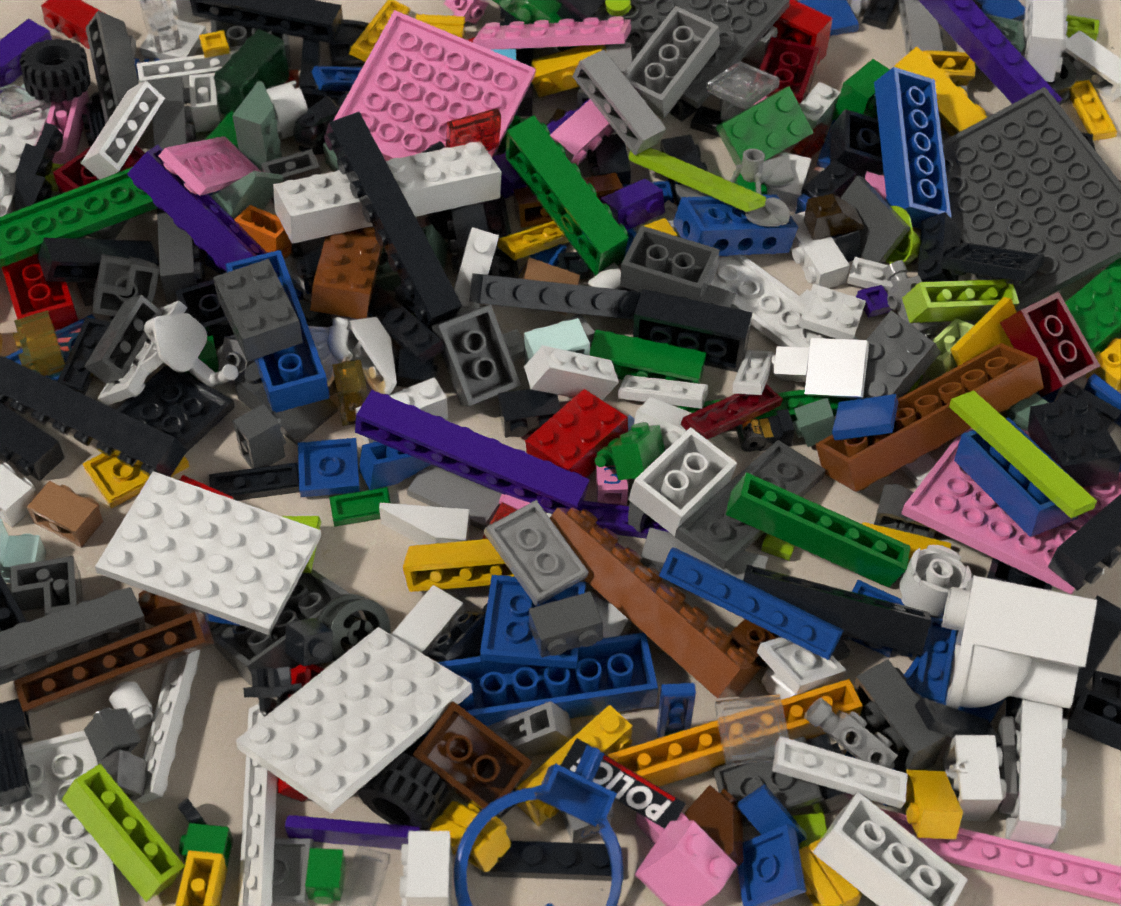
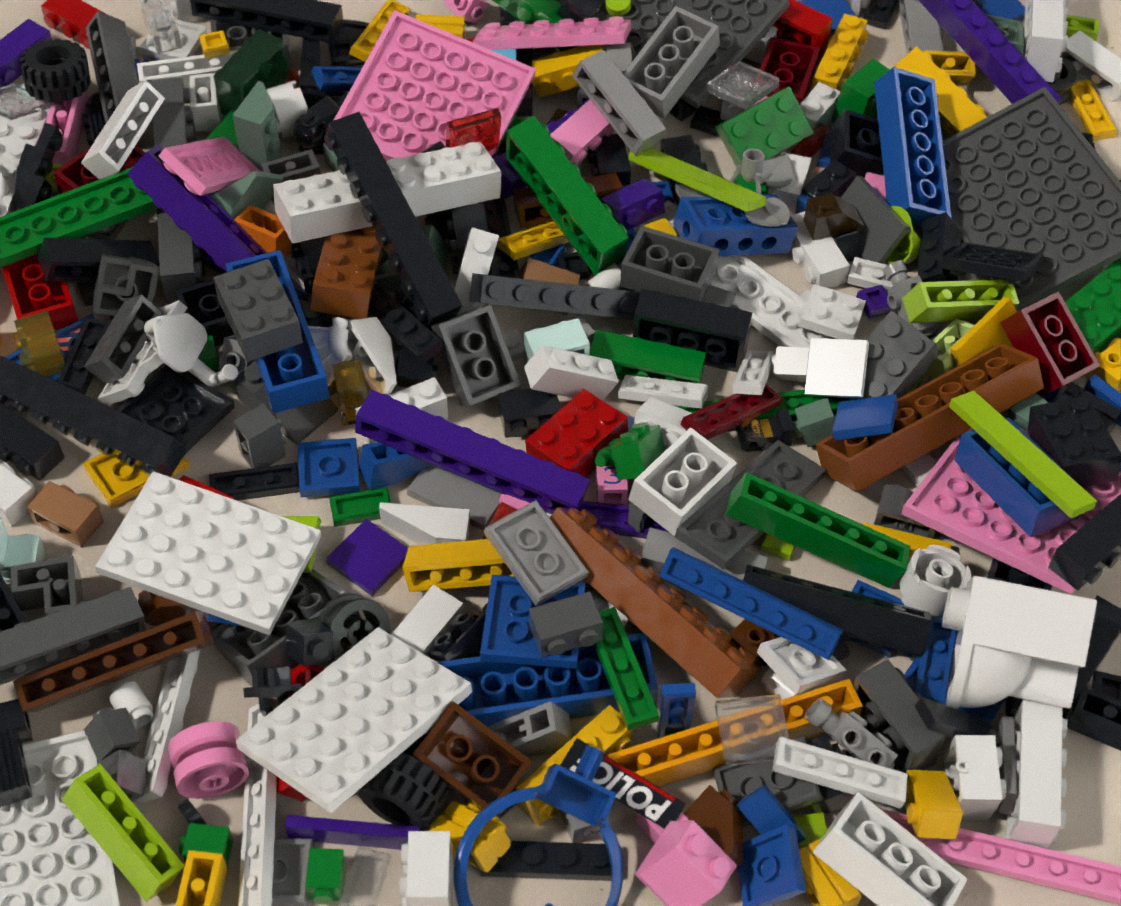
none -> bright pink wheel [168,721,249,799]
none -> dark purple tile [326,518,408,596]
none -> green plate [594,607,659,731]
none -> yellow brick [811,14,869,91]

